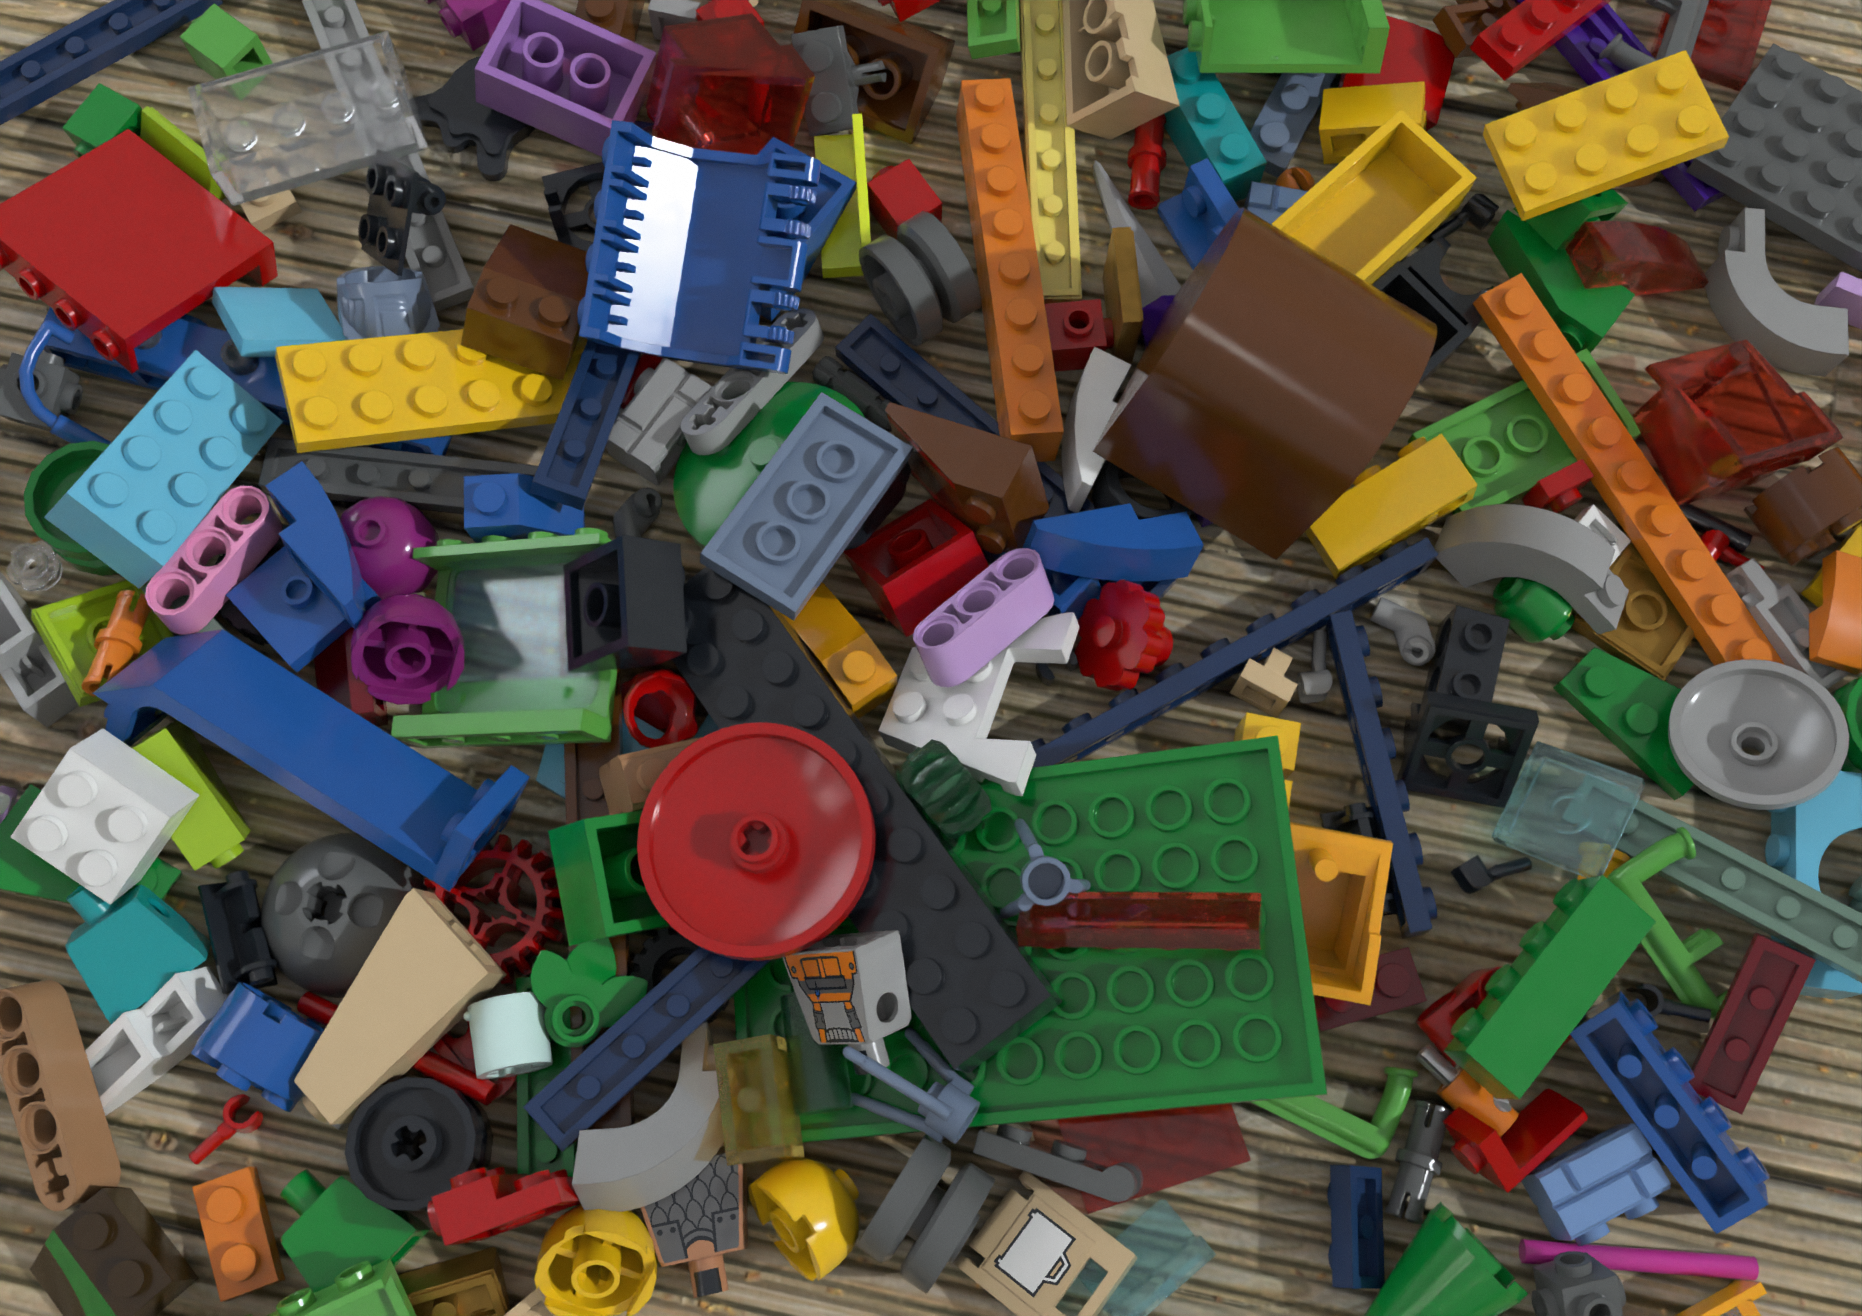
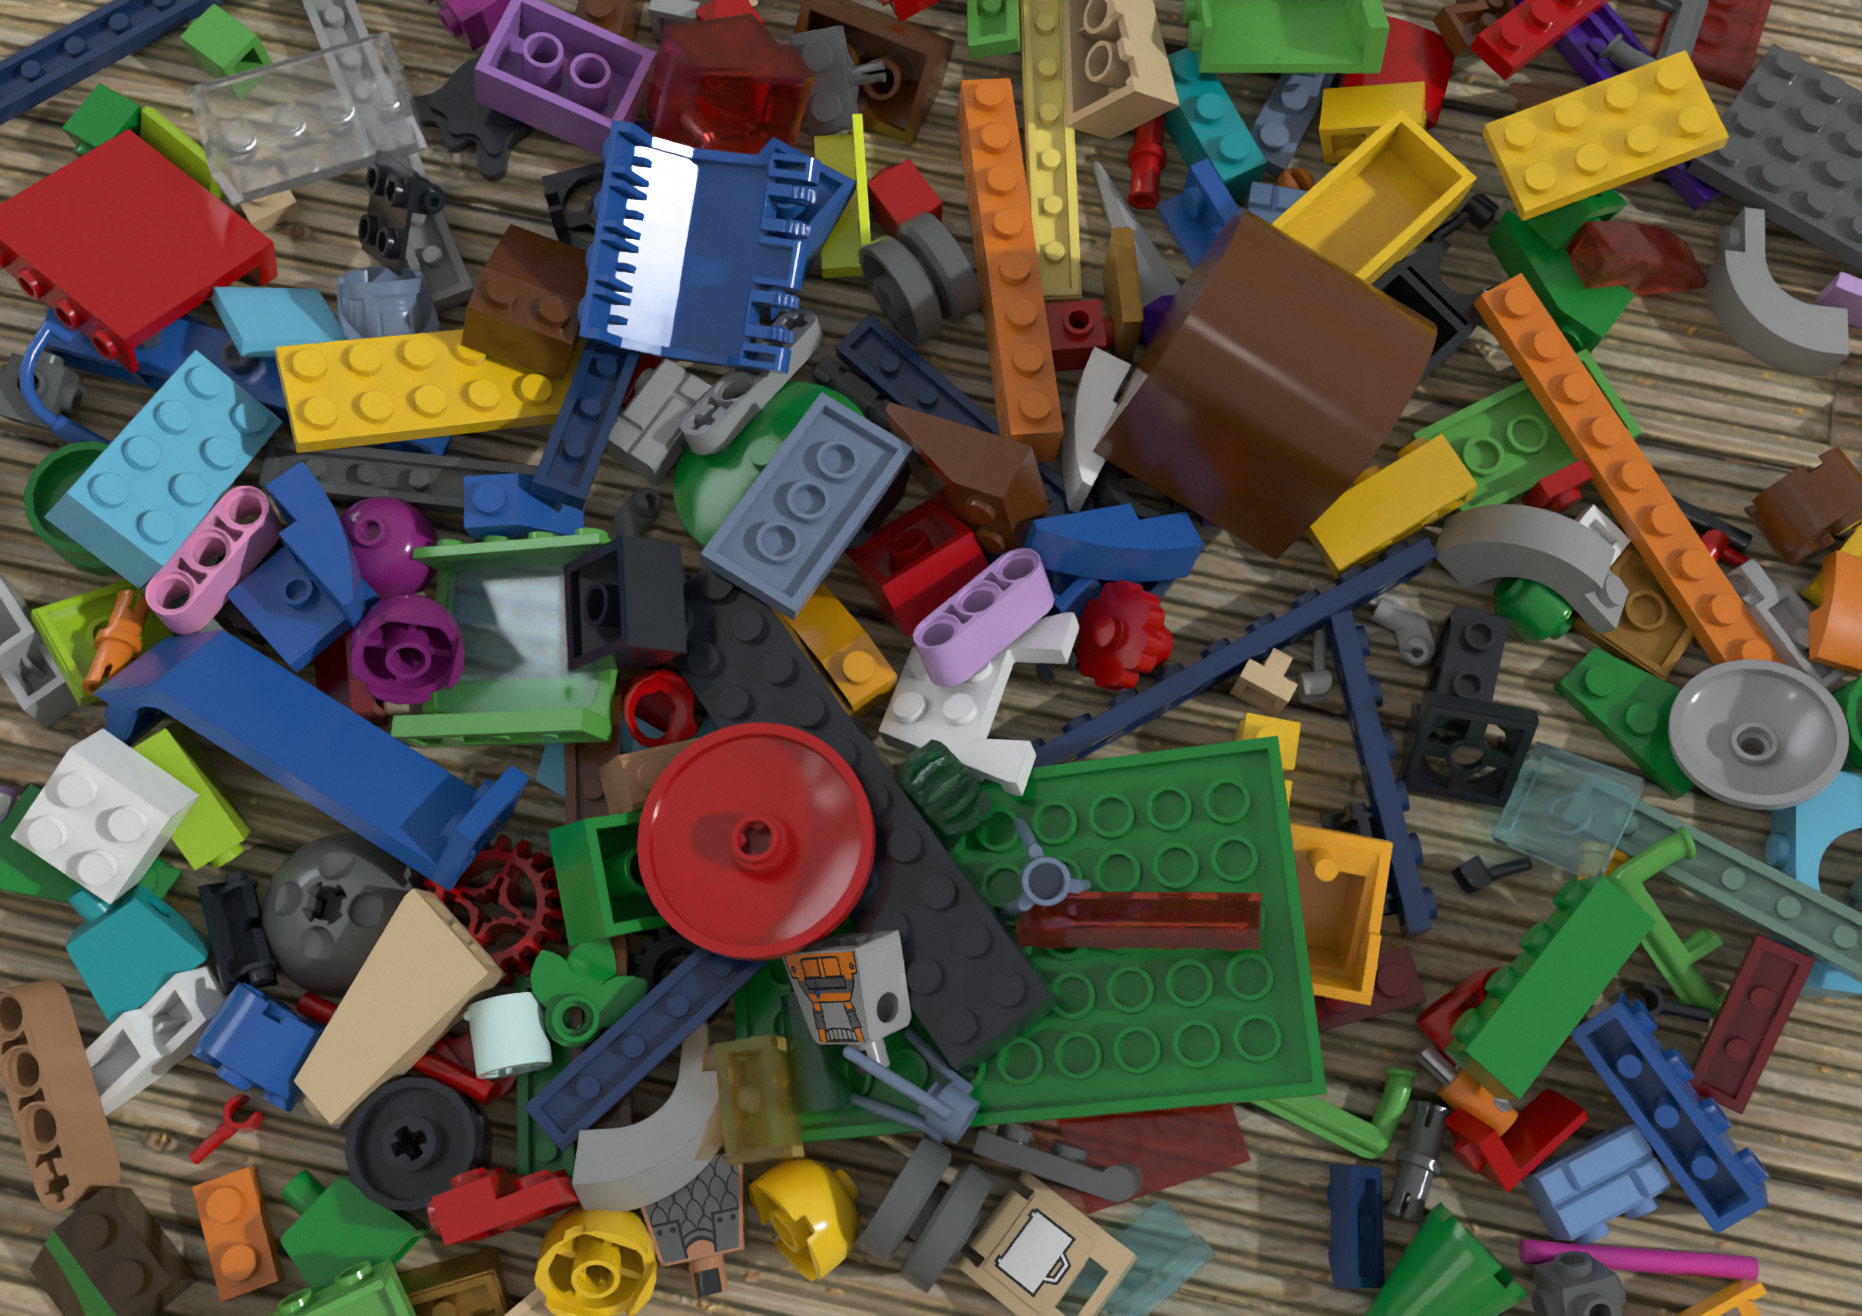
clear plate [6,541,63,591] -> none
clear red piece [1632,339,1843,506] -> none

